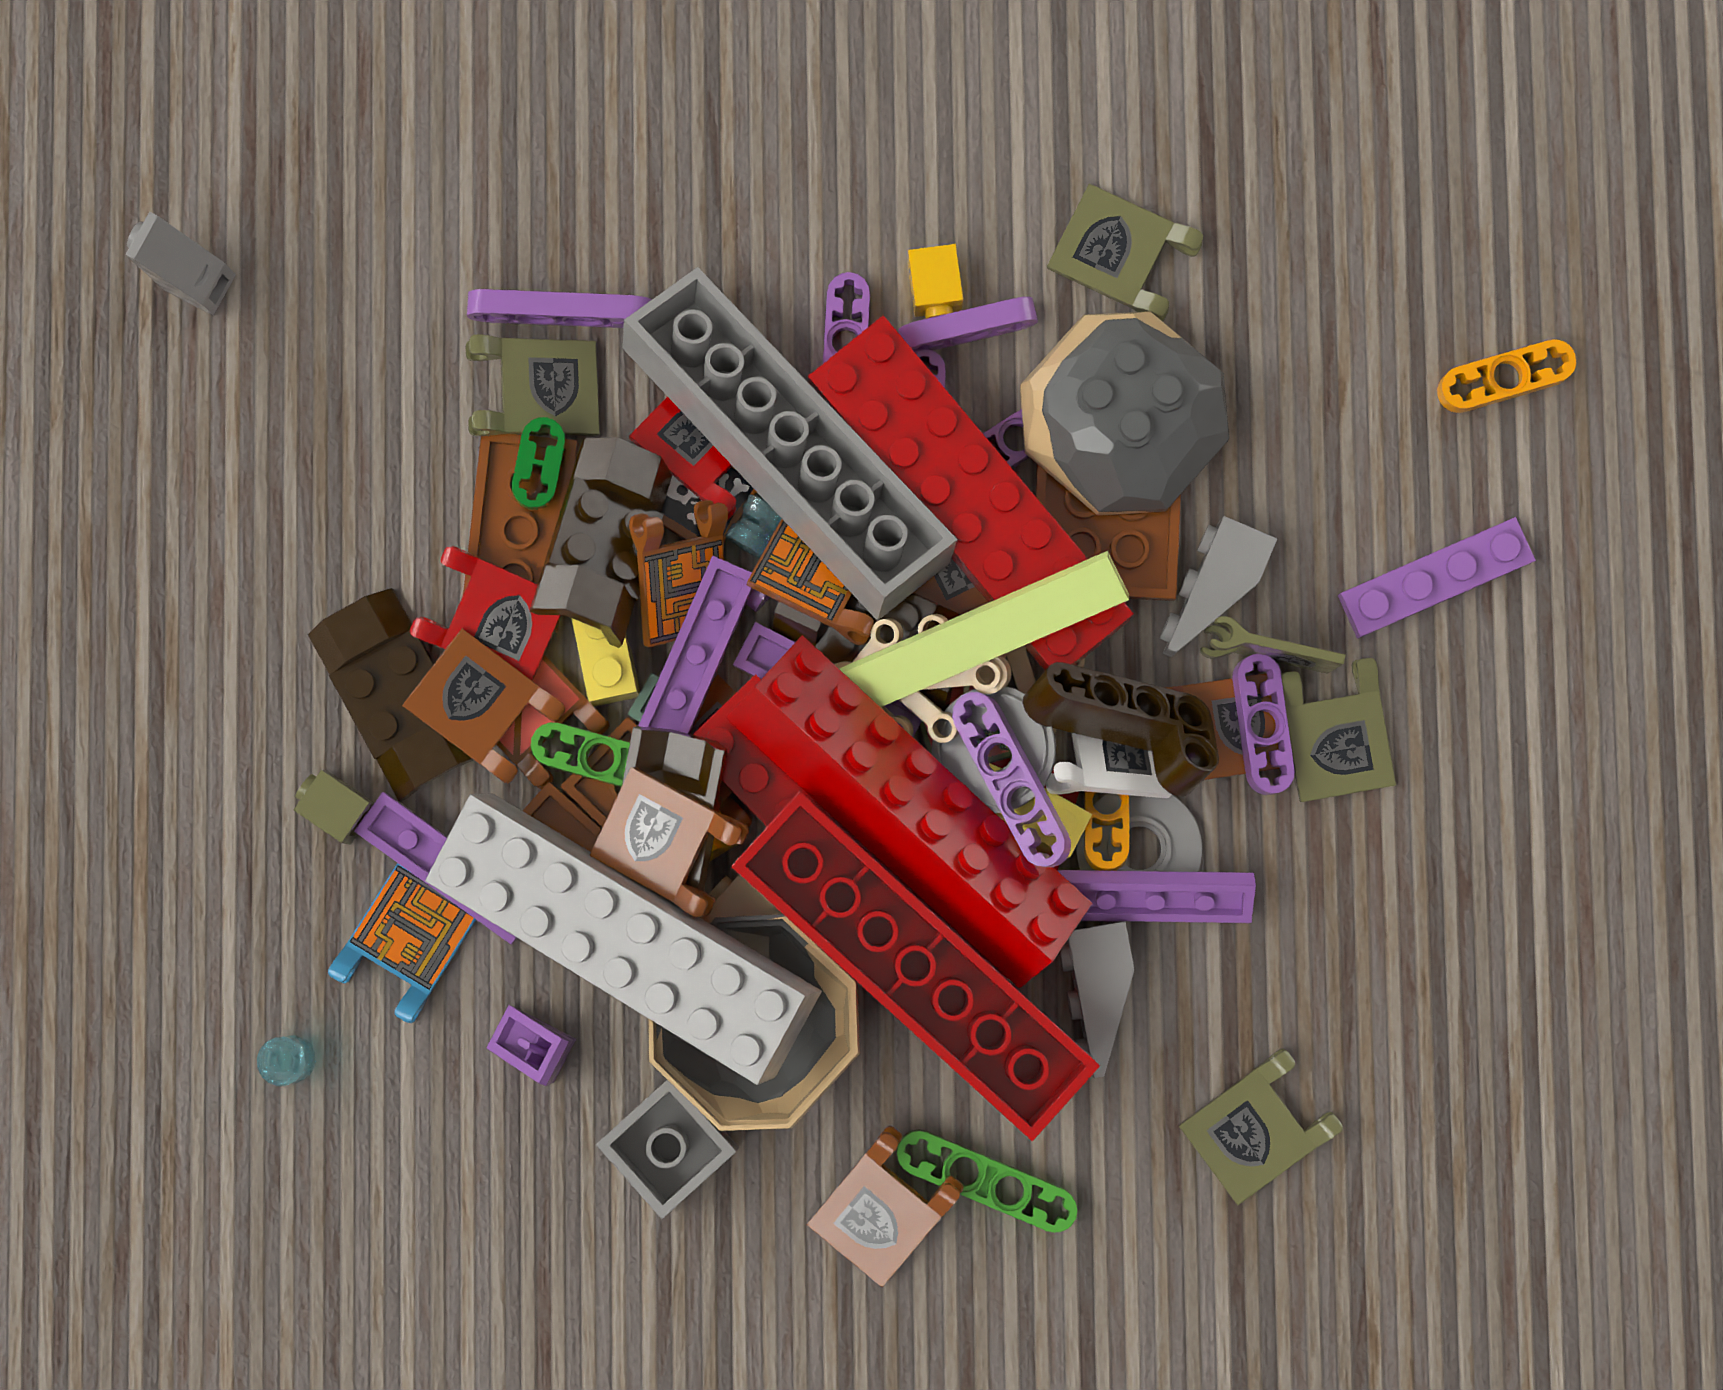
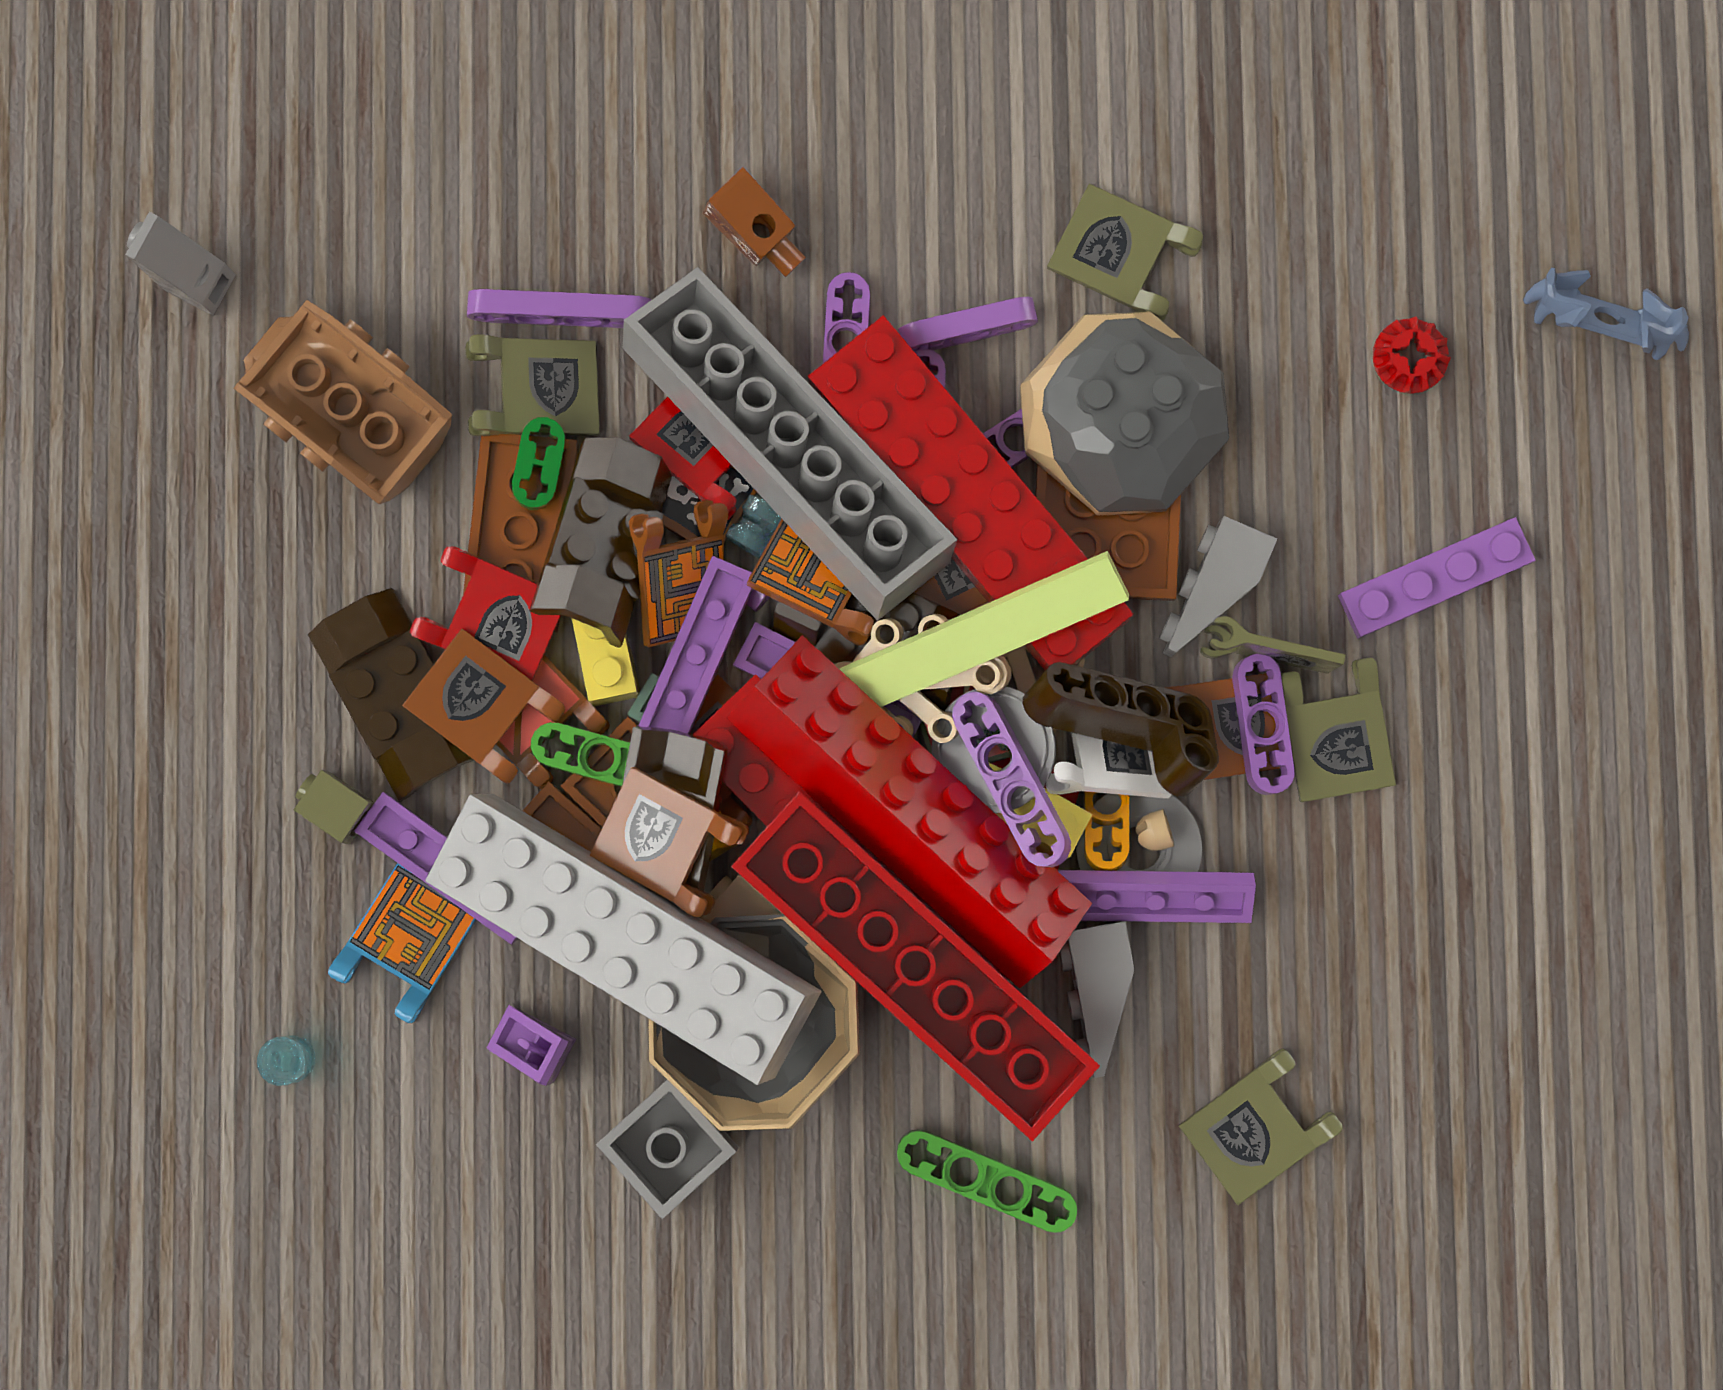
flag [807,1126,964,1287] -> none
yellow brick [907,244,963,319] -> none
light orange beam [1437,339,1576,413] -> none
none -> medium nougat slope [233,300,452,504]
none -> dark orange torso [703,167,806,277]
none -> tan hinge [1136,809,1175,851]
none -> red gear [1373,317,1451,394]
none -> sand blue piece [1523,267,1689,360]

